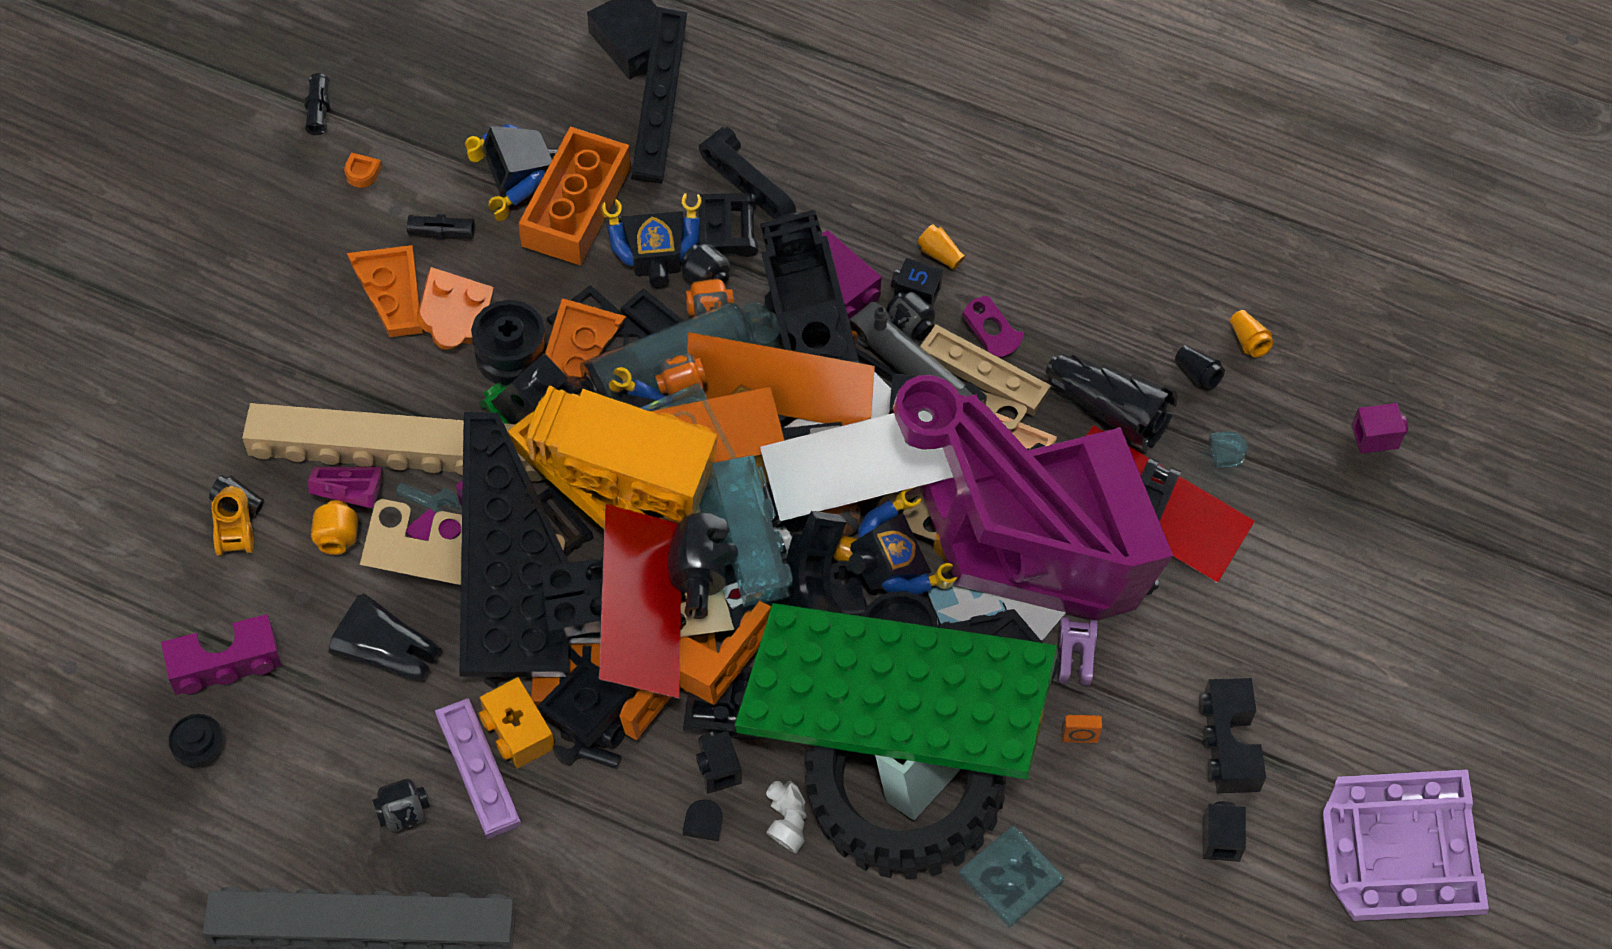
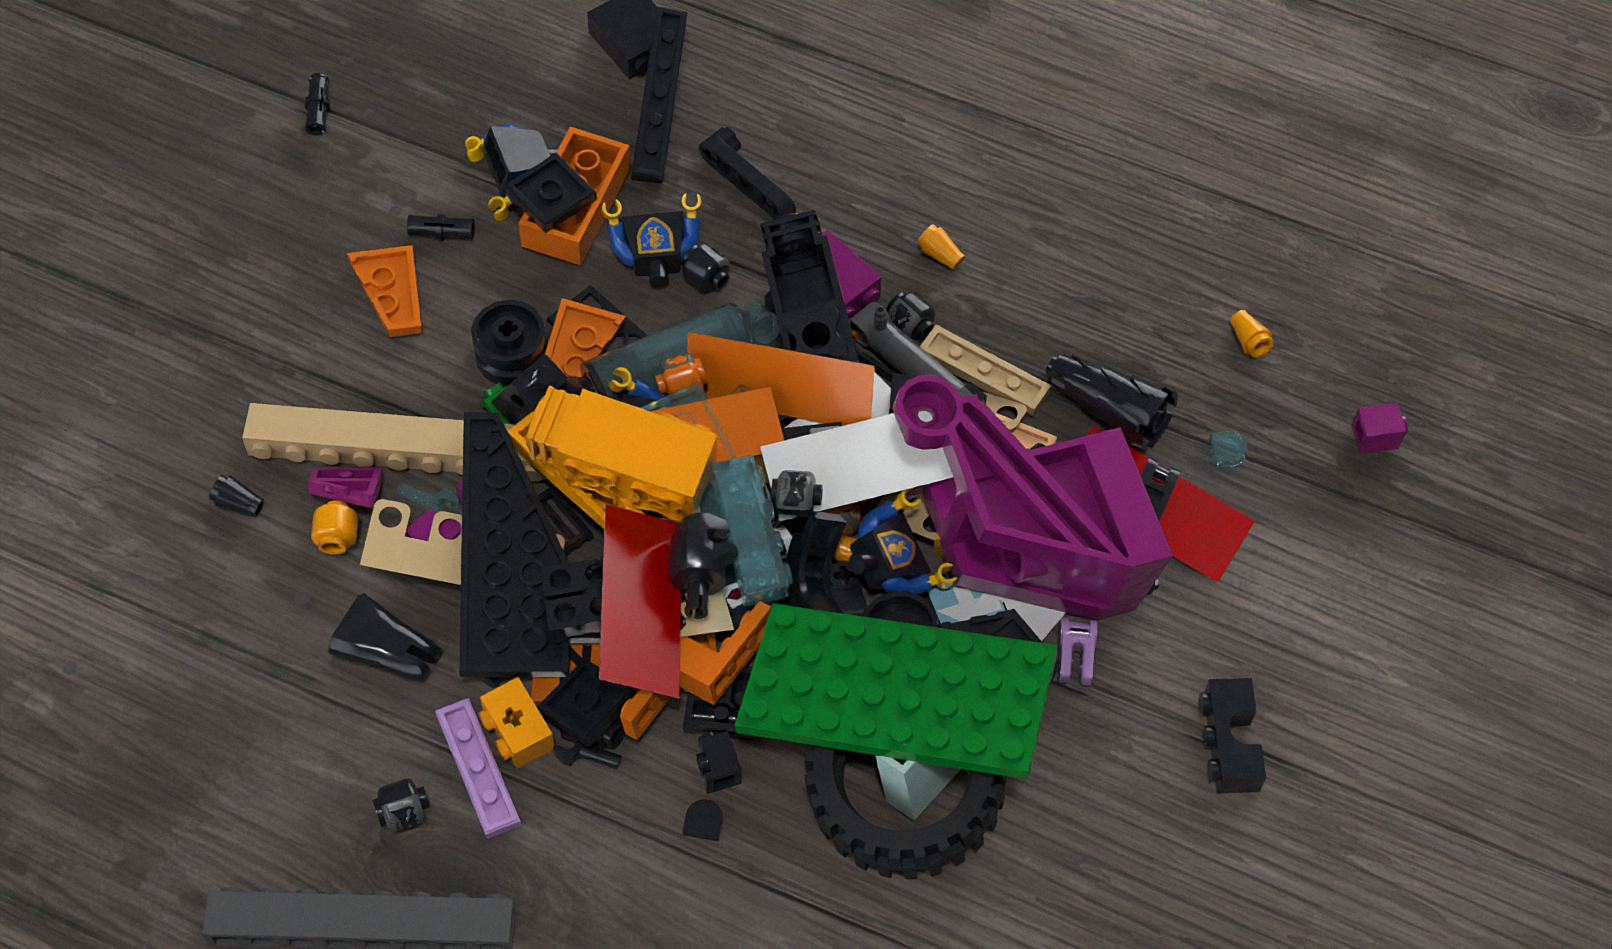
magenta arch [161,614,282,695] -> none
black plate [168,714,224,768] -> none
light orange piece [211,486,254,556] -> none
orange tile [344,152,382,188] -> none
orange plate [417,267,494,350] -> none
black tile [620,288,691,348] -> none
orange head [685,279,734,324] -> none
black plate [699,193,758,257] -> none
white arm [766,780,807,854] -> none
black brick [890,258,943,307] -> none
clear light blue tile [959,825,1065,928] -> none
magenta piece [961,296,1024,359] -> none
orange tile [1062,715,1102,743] -> none
black cone [1175,345,1225,390] -> none
black brick [1203,801,1246,862] -> none
lavender wedge [1322,770,1489,921] -> none
none -> black tile [505,152,597,233]
none -> head [771,470,823,517]

